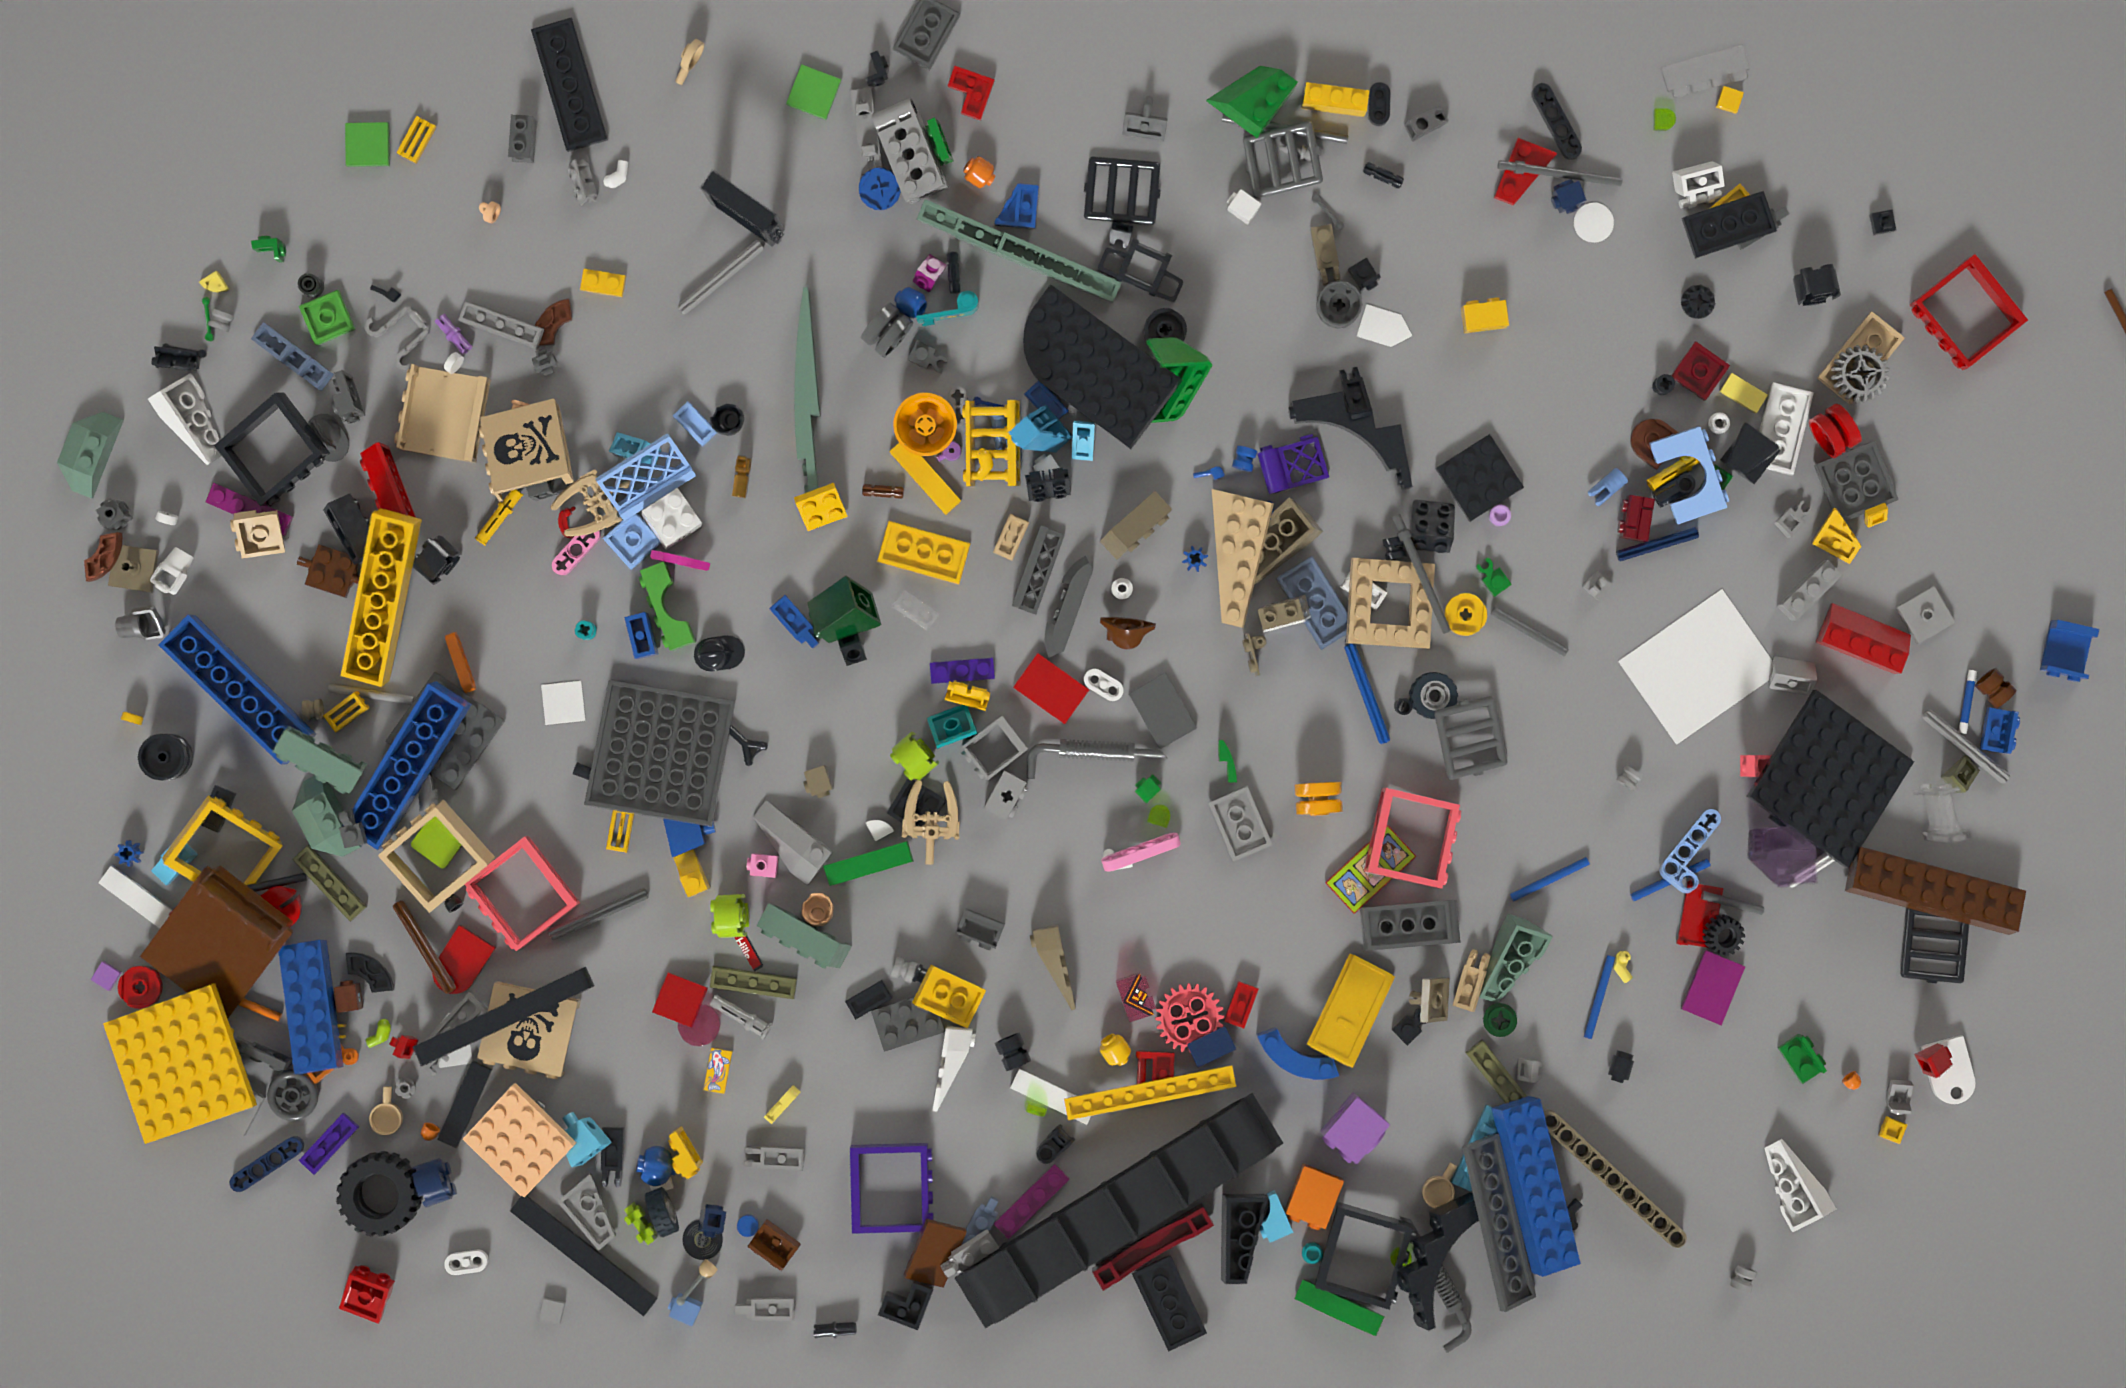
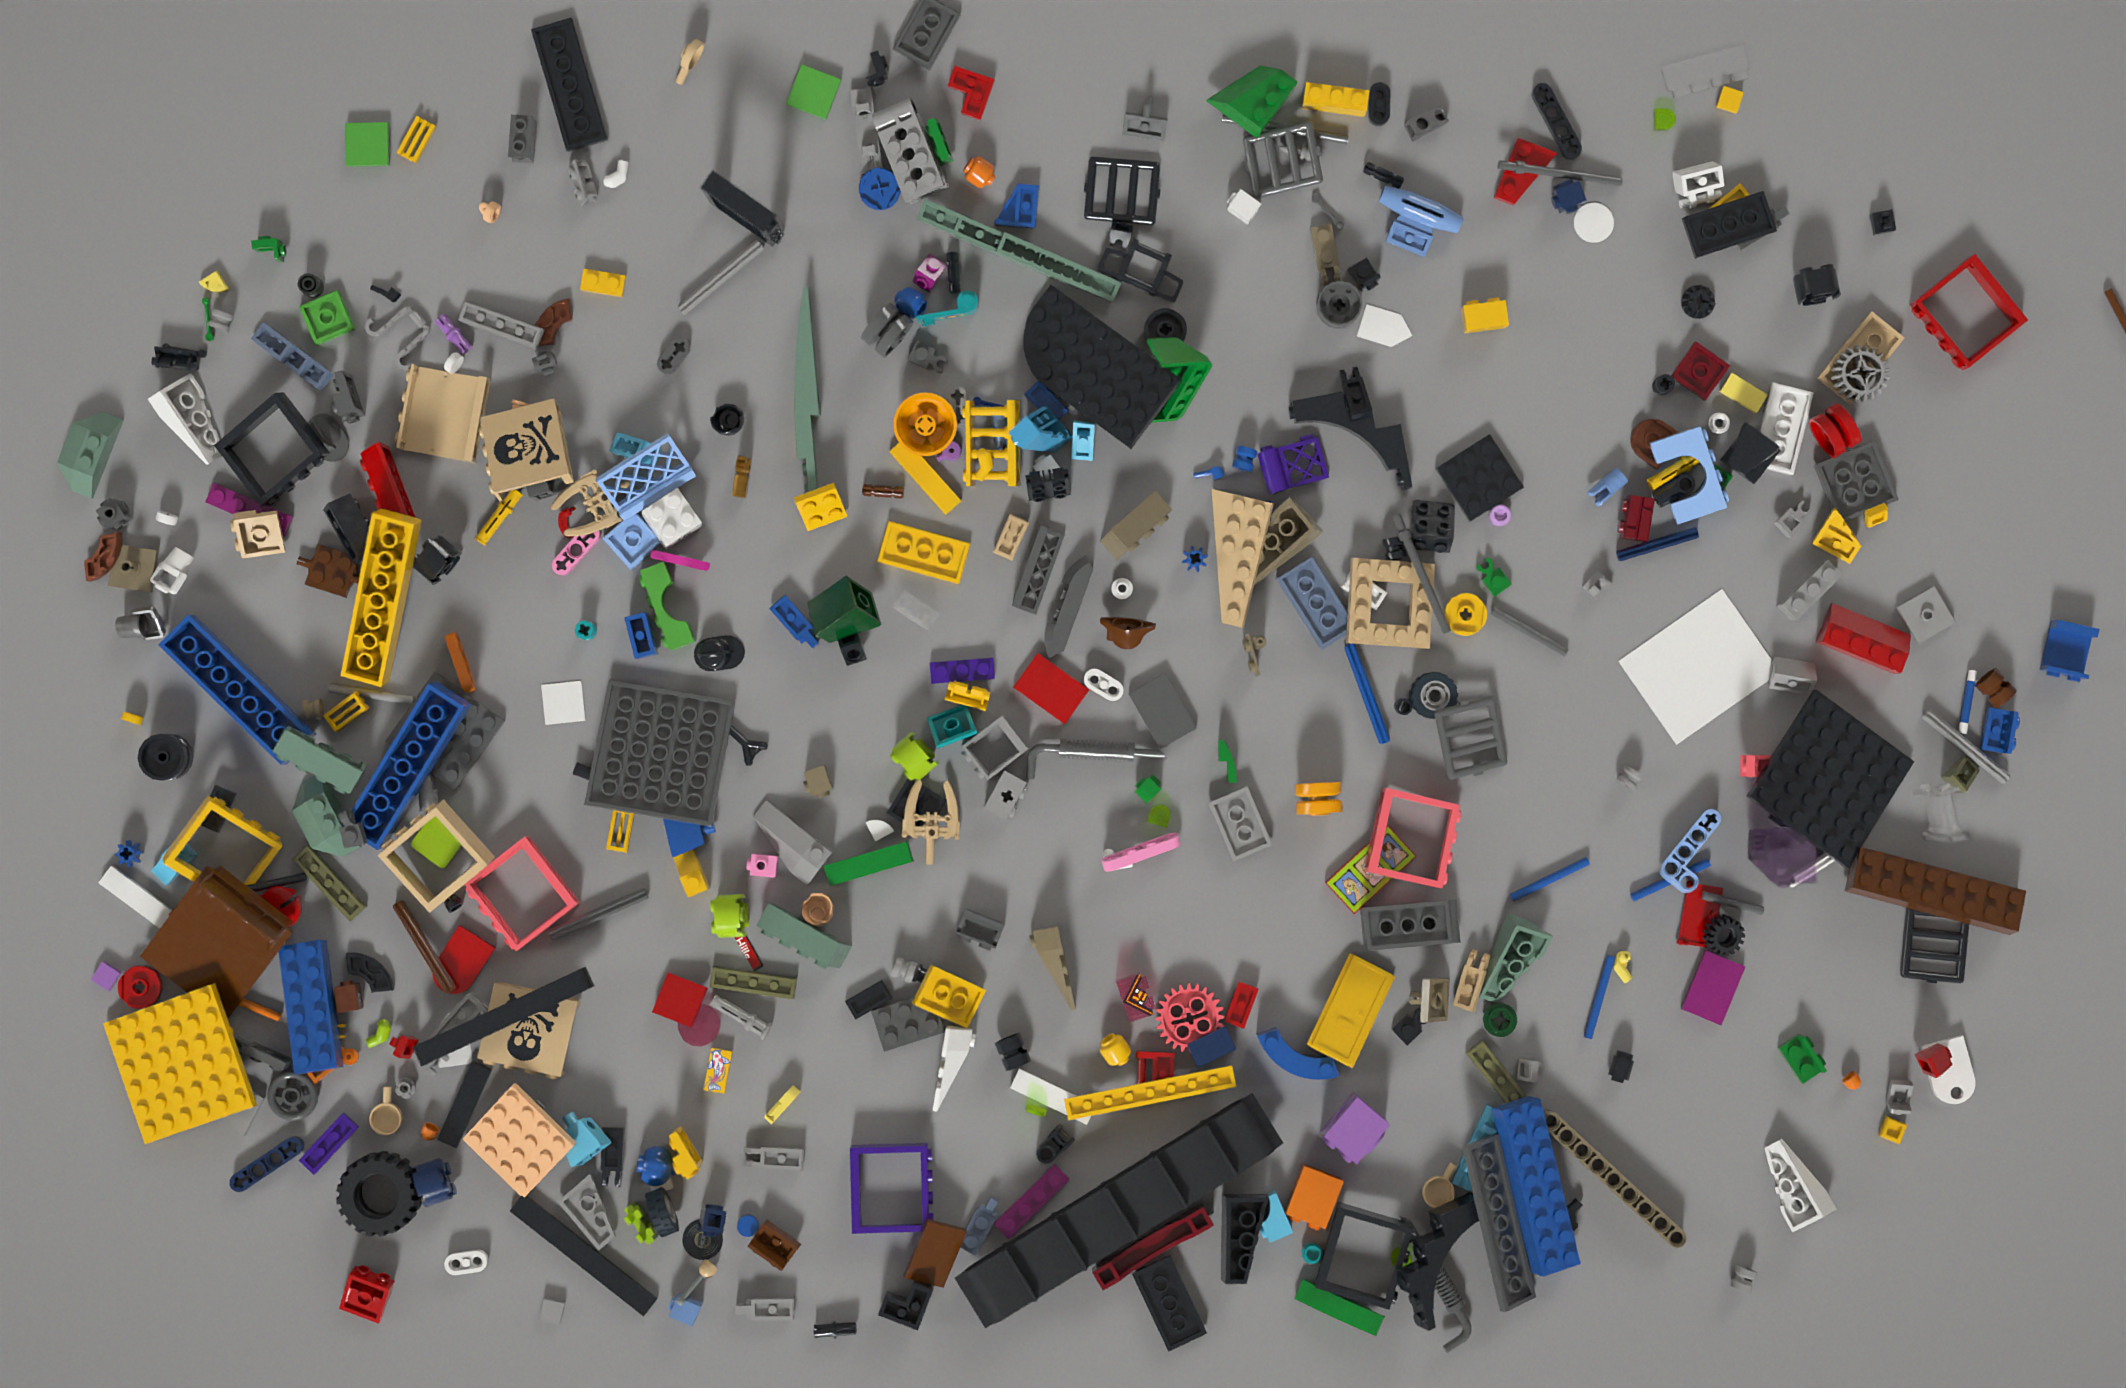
light blue tile [673,401,718,447] -> none
light grey hinge [941,1229,999,1278] -> none
dark tan piece [1258,595,1311,632] -> none
none -> dark grey beam [657,338,691,375]
none -> medium blue plate [1378,186,1463,257]

